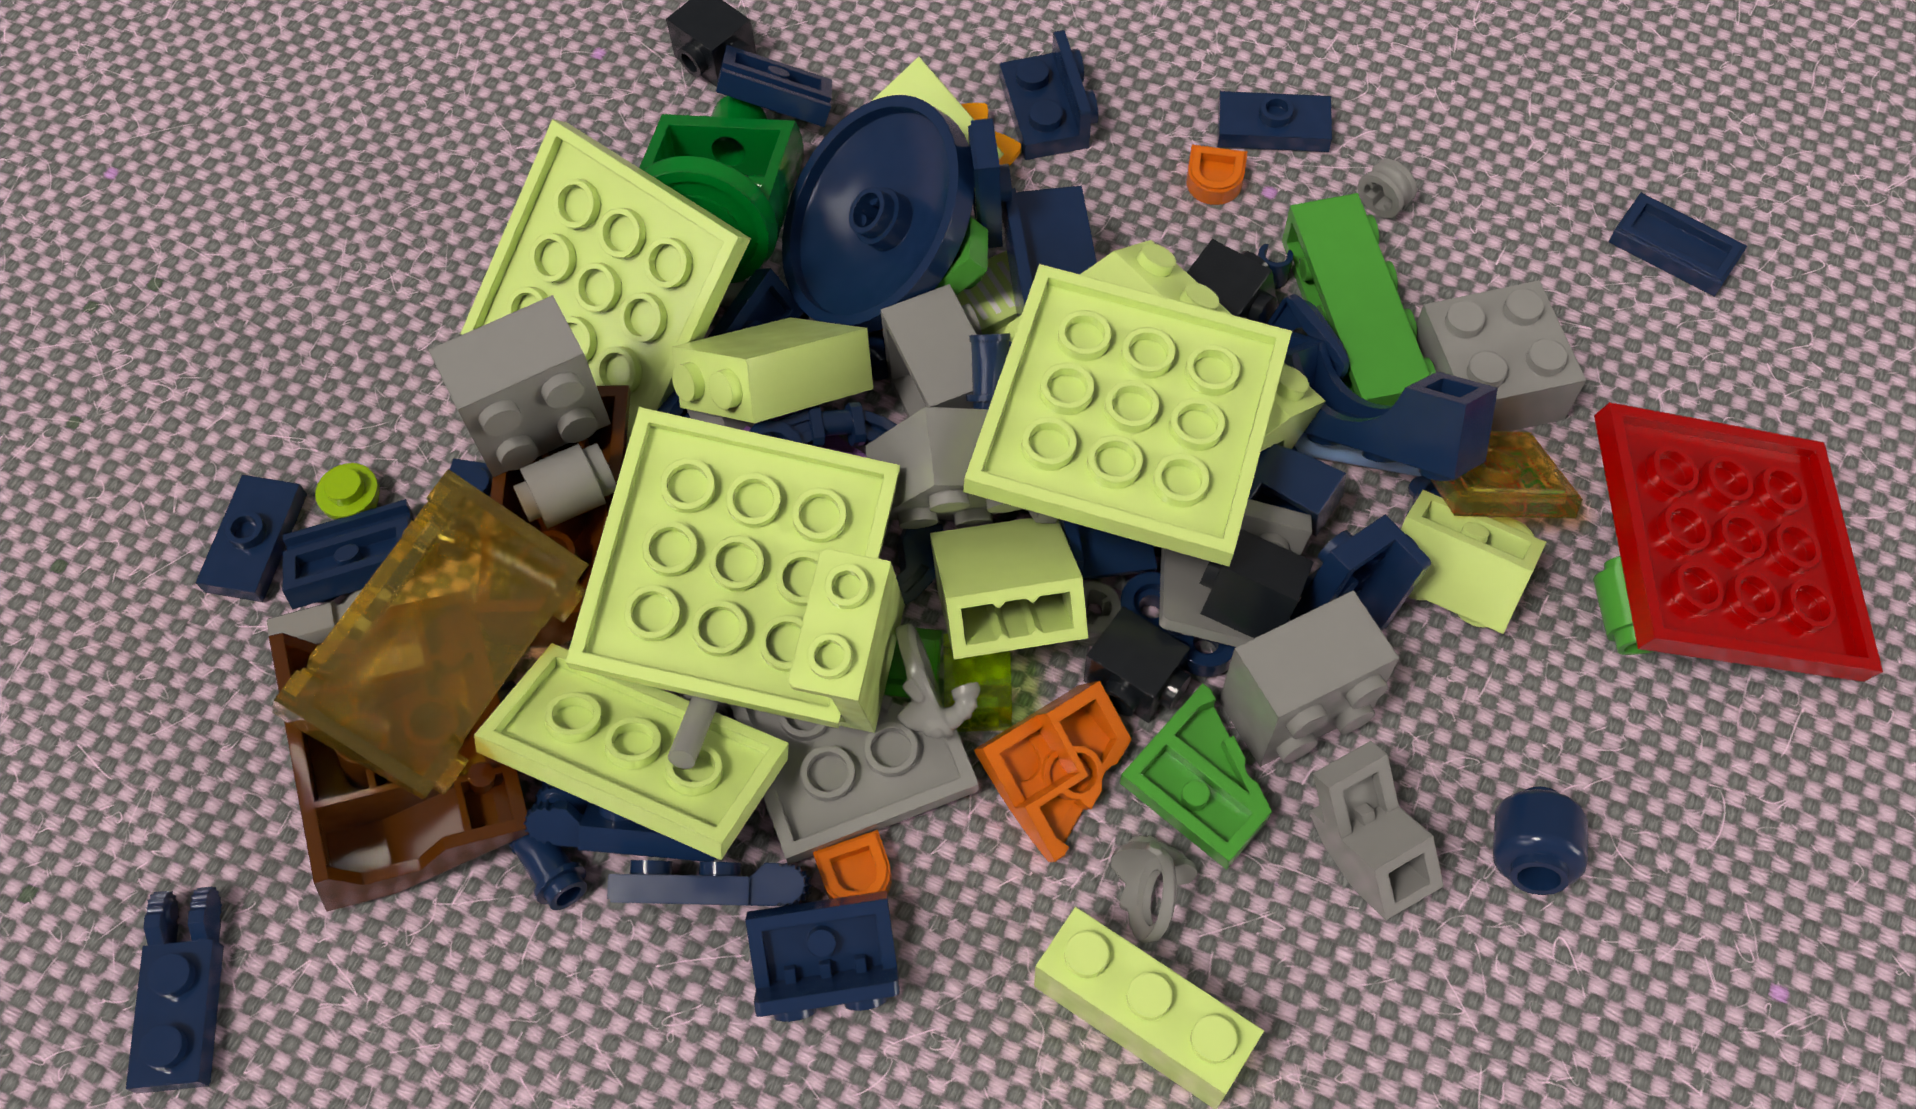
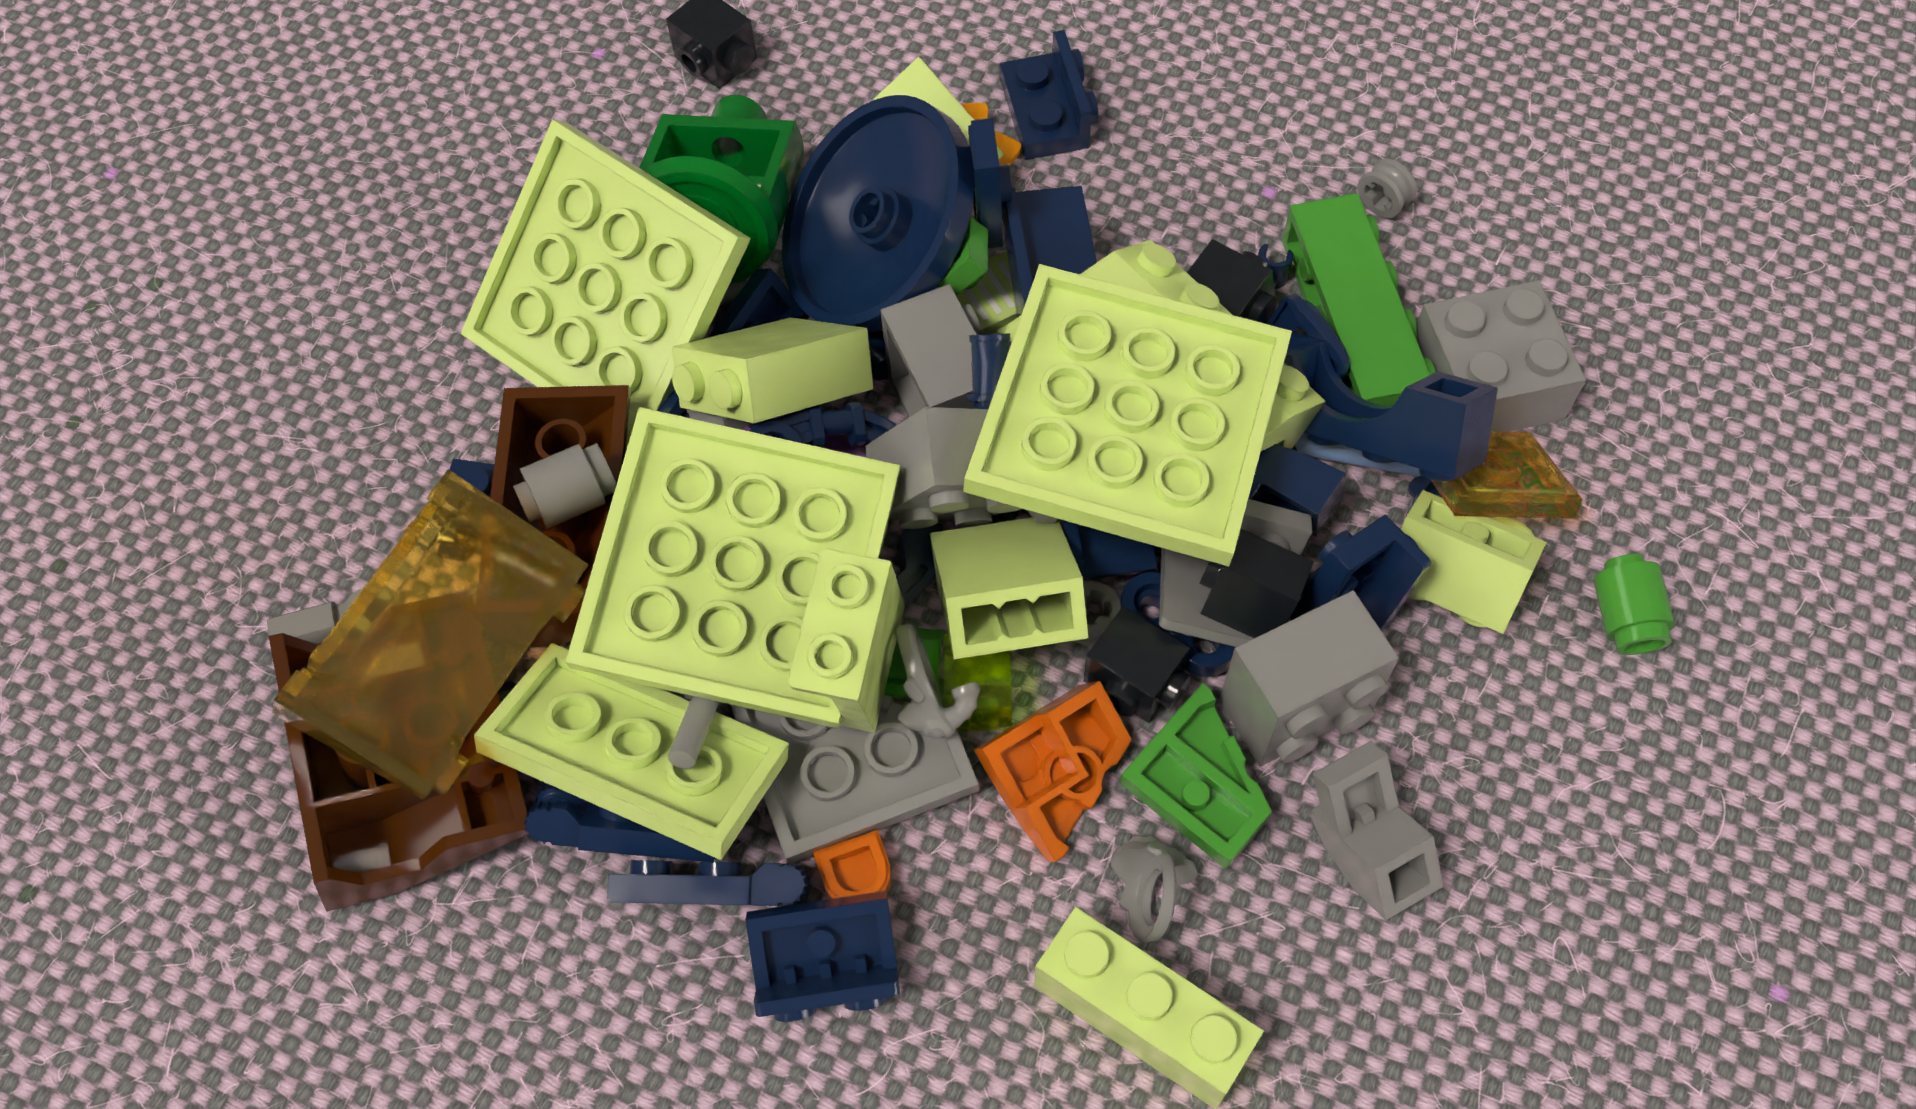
dark blue hinge [126,886,224,1094] -> none
dark blue plate [195,475,307,602] -> none
dark blue plate [282,499,419,609] -> none
lime plate [315,463,380,520] -> none
light grey piece [429,295,611,477] -> none
dark blue pin [508,834,587,910] -> none
dark blue plate [716,45,832,127] -> none
orange tile [1186,144,1248,205] -> none
dark blue plate [1217,91,1332,152] -> none
dark blue head [1492,786,1588,895] -> none
red plate [1594,402,1883,682] -> none
dark blue tile [1609,192,1747,297] -> none

